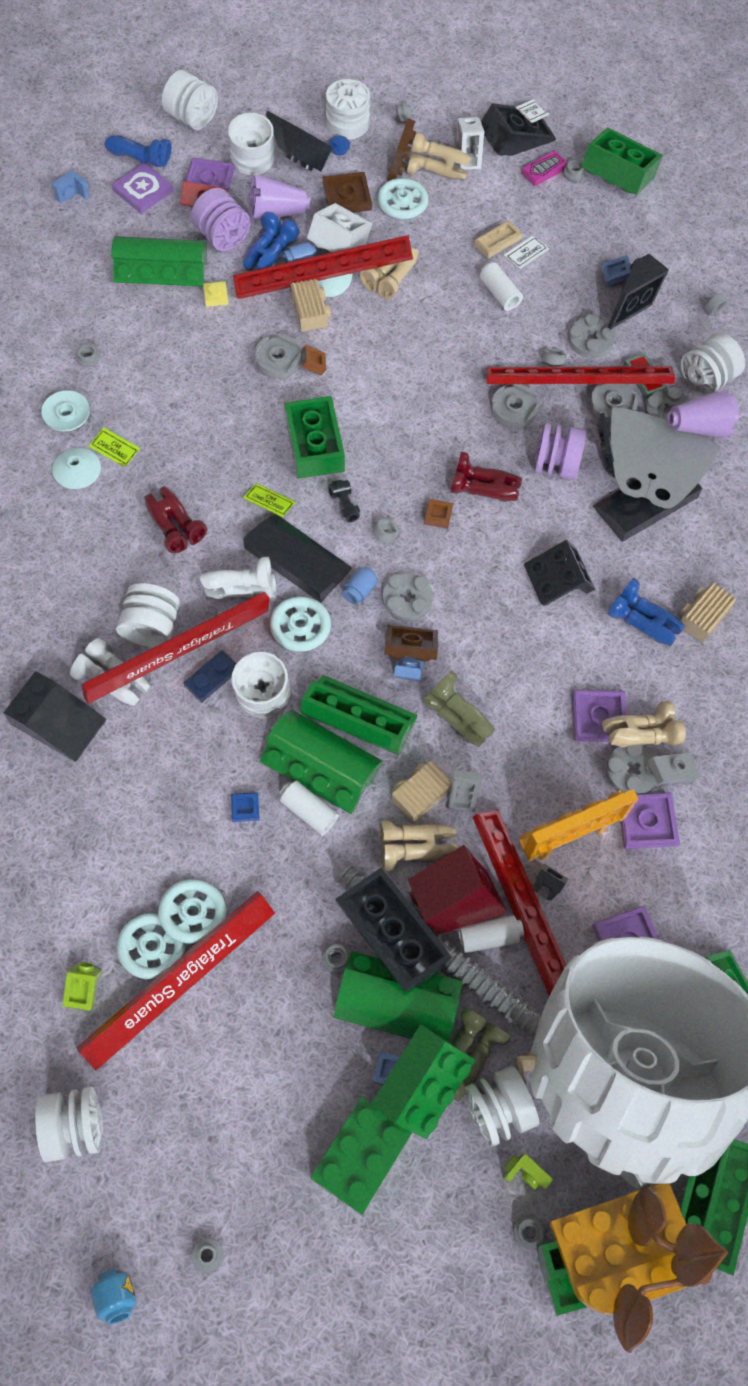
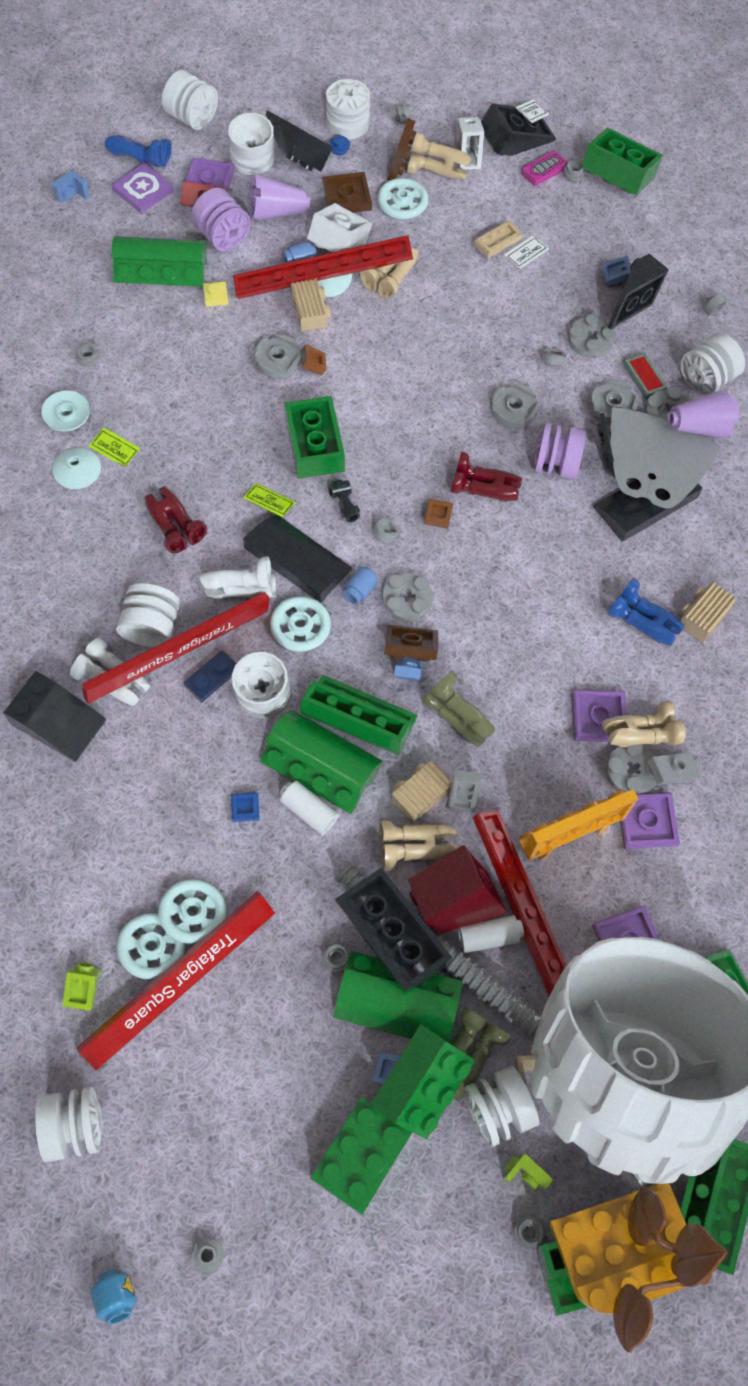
blue piece [243,212,300,270] -> none
white brick [480,263,523,311] -> none
red tile [486,366,675,384] -> none
black bracket [524,539,596,606] -> none
black tile [533,864,568,901] -> none

